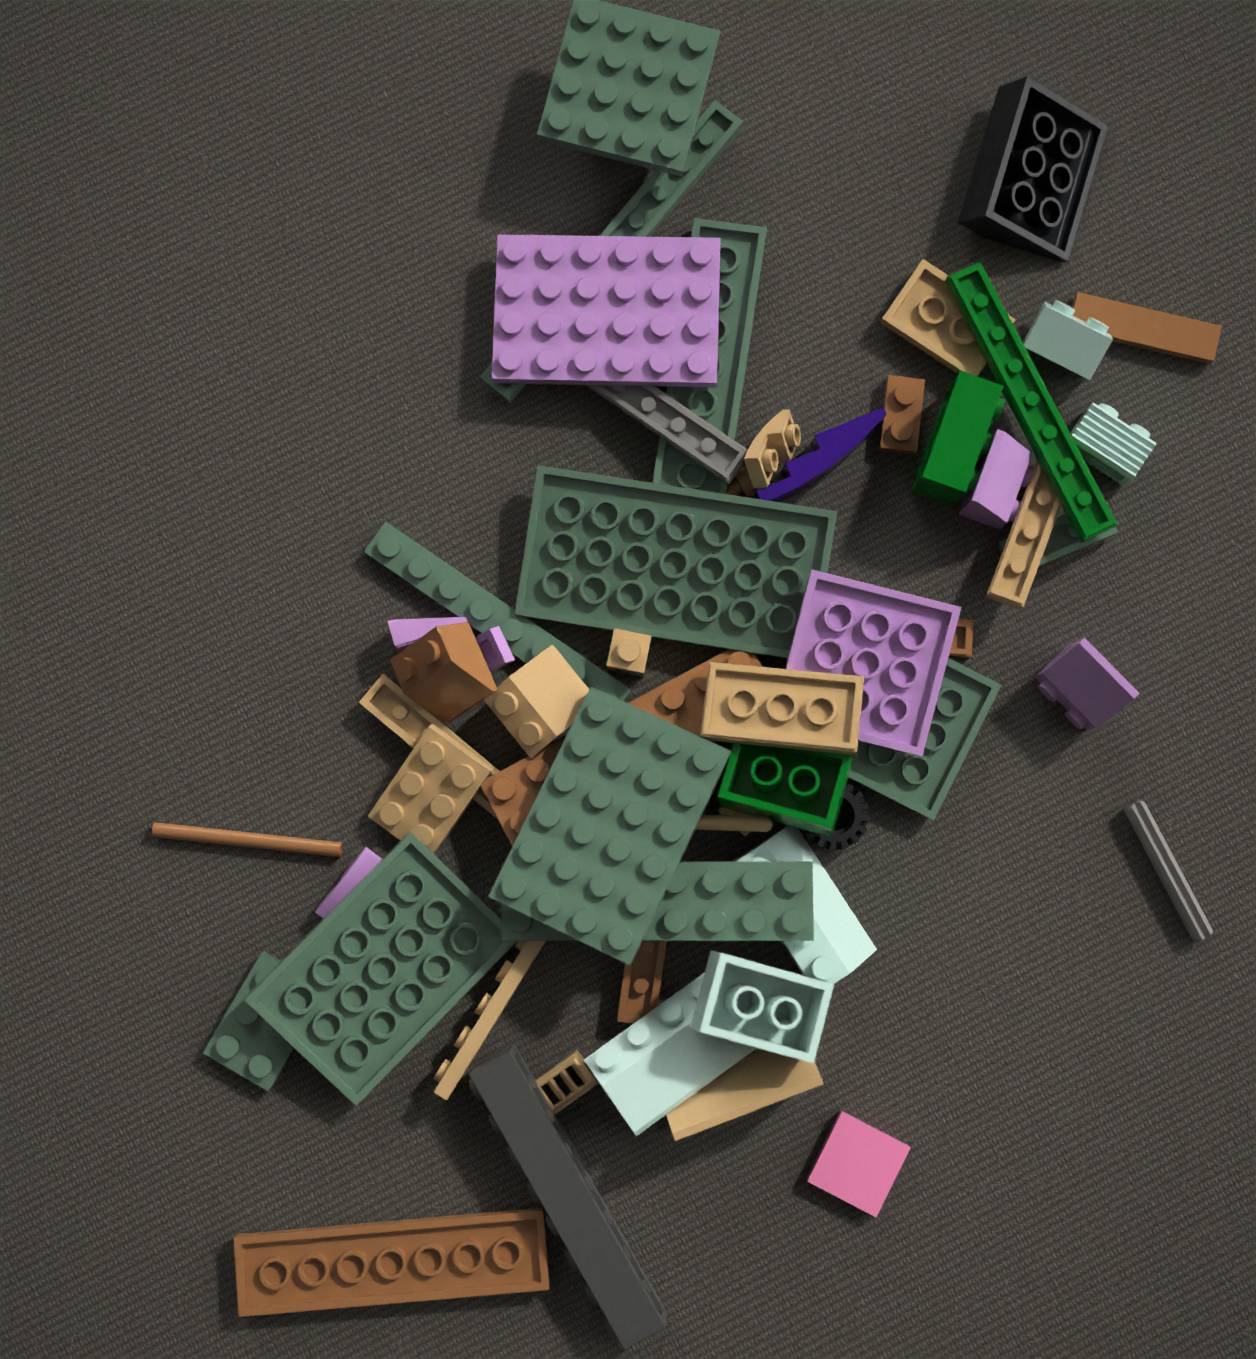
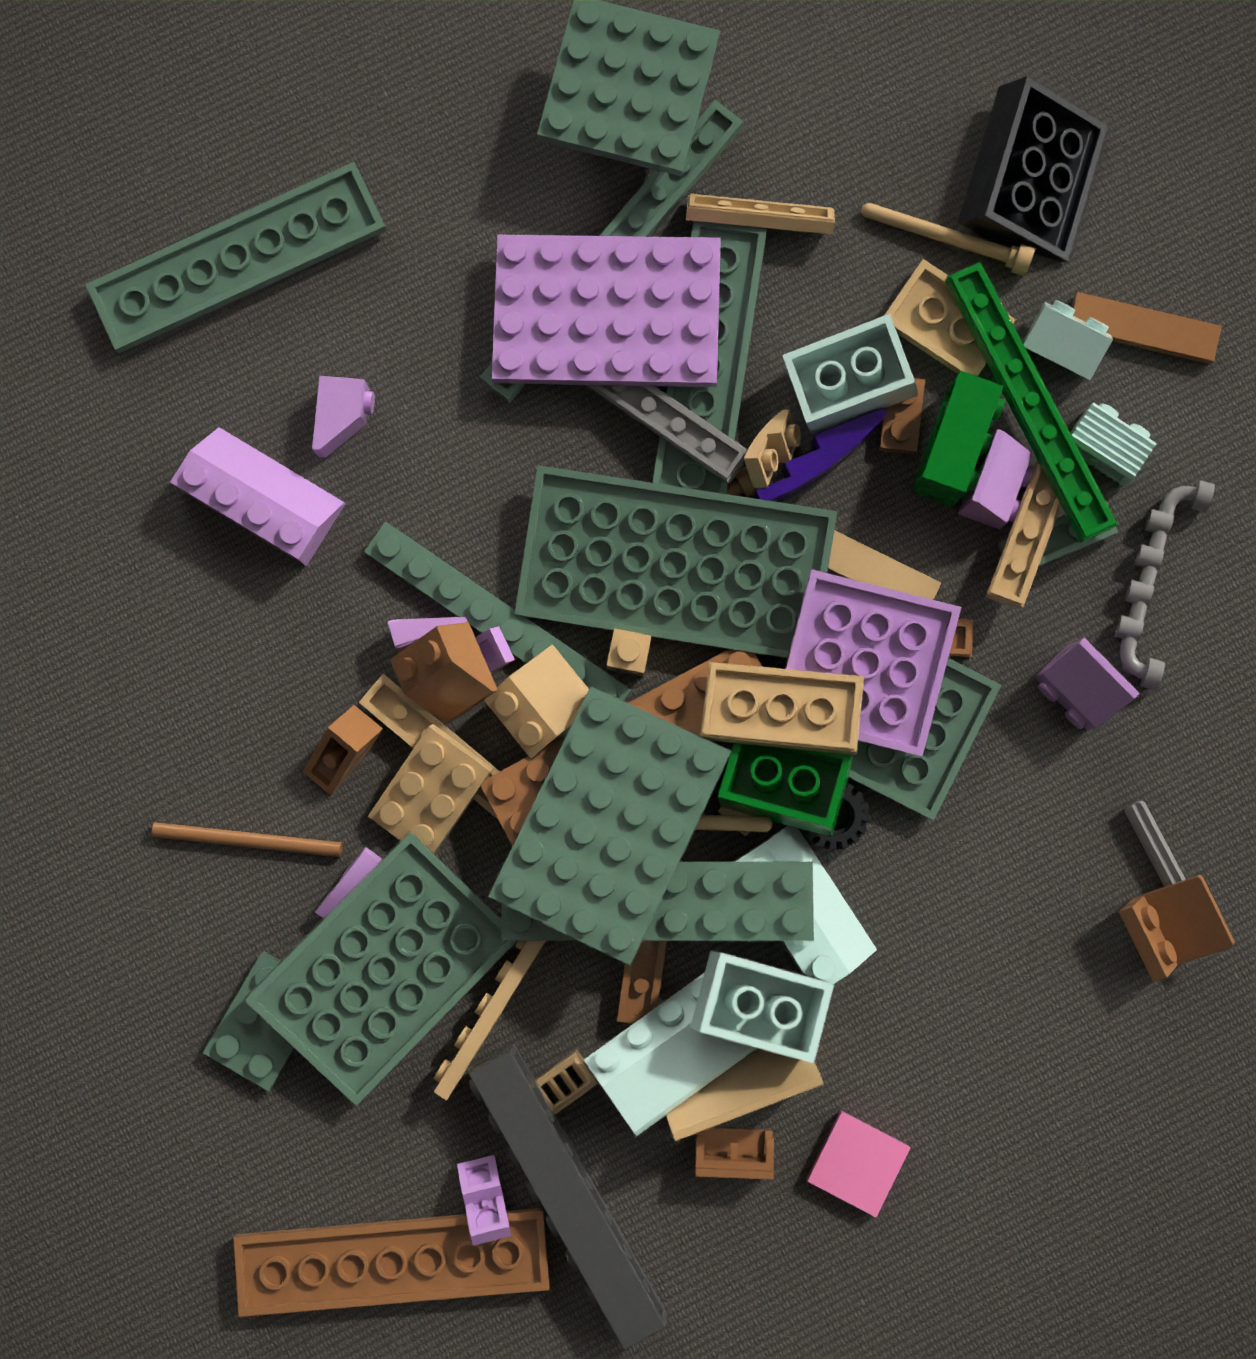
none -> sand green plate [85,162,387,354]
none -> lavender slope [170,427,346,566]
none -> medium nougat slope [302,705,383,795]
none -> lavender slope [312,376,375,458]
none -> lavender slope [457,1155,511,1246]
none -> tan tile [686,194,835,235]
none -> medium nougat hinge [694,1127,774,1179]
none -> light aqua brick [782,314,918,435]
none -> tan tile [828,530,941,600]
none -> tan piece [861,203,1035,277]
none -> light grey bar [1115,480,1215,691]
none -> medium nougat bracket [1119,875,1235,982]

